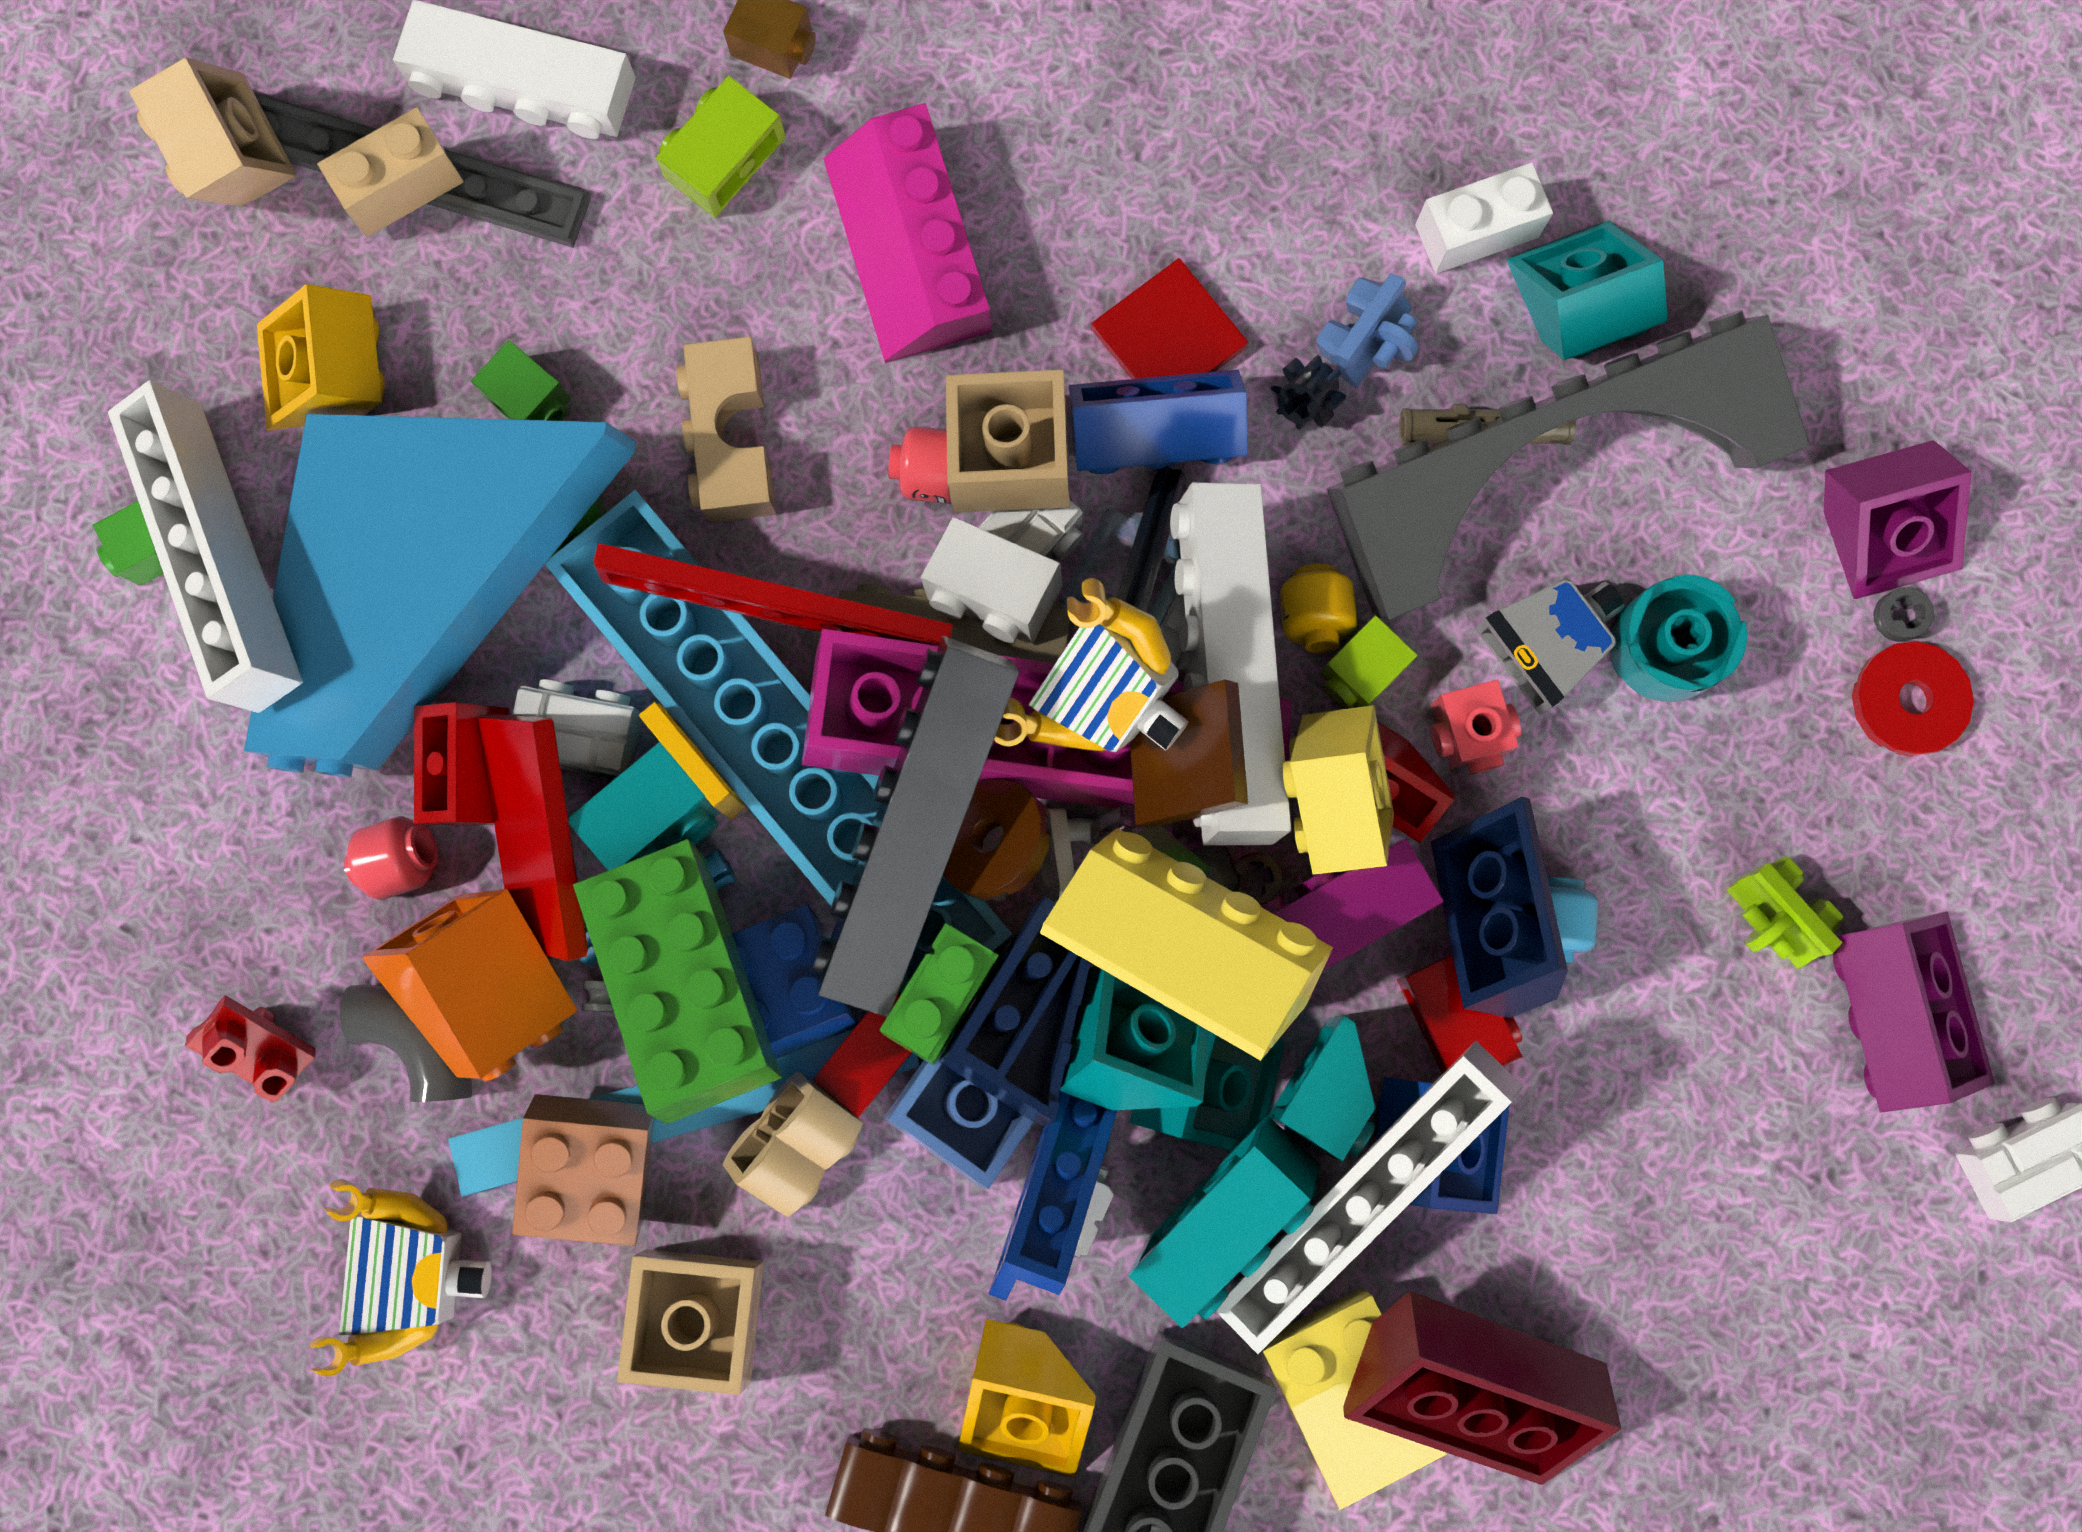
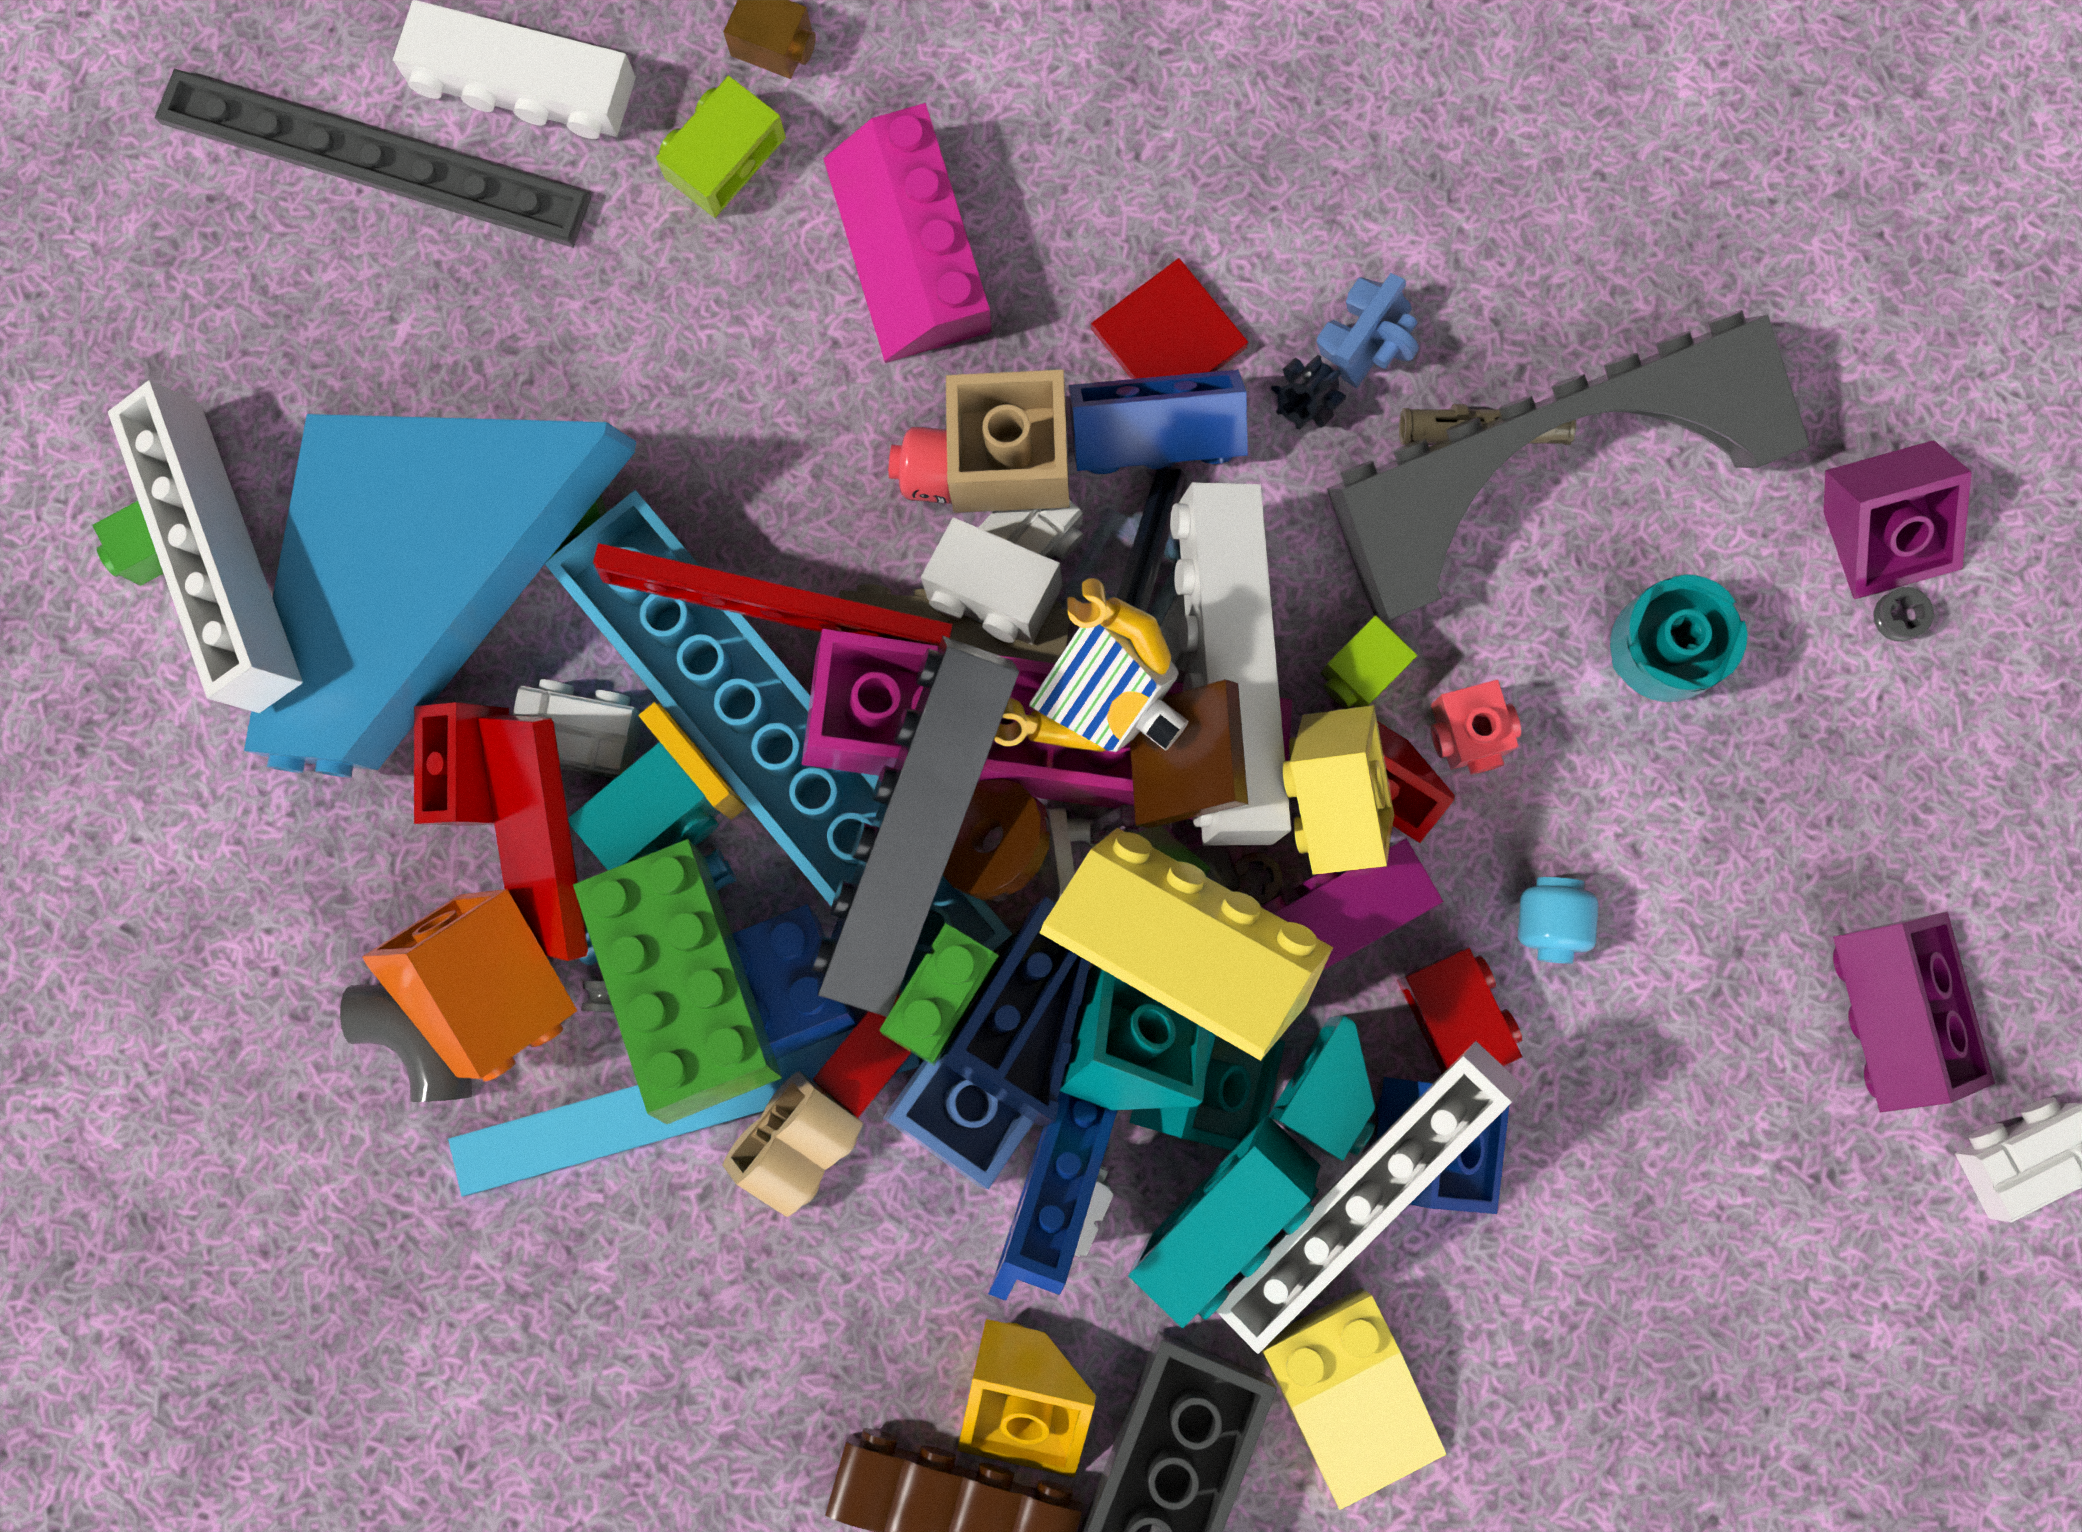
tan brick [129,57,297,207] -> none
red hips [185,995,316,1102] -> none
yellow slope [257,284,385,431] -> none
torso [309,1179,492,1376] -> none
tan brick [317,107,464,237] -> none
coral head [344,816,439,900] -> none
bright green brick [470,340,571,421] -> none
nougat brick [512,1094,654,1246] -> none
tan brick [617,1249,765,1395] -> none
tan arch [676,336,776,523] -> none
yellow head [1279,563,1358,654] -> none
dark red slope [1343,1291,1621,1485] -> none
white brick [1415,163,1553,274] -> none
dark blue slope [1431,797,1568,1018] -> none
light grey torso [1475,578,1625,715] -> none
teal slope [1507,220,1668,360] -> none
lime hips [1726,856,1844,969] -> none
red tile [1852,641,1974,757] -> none

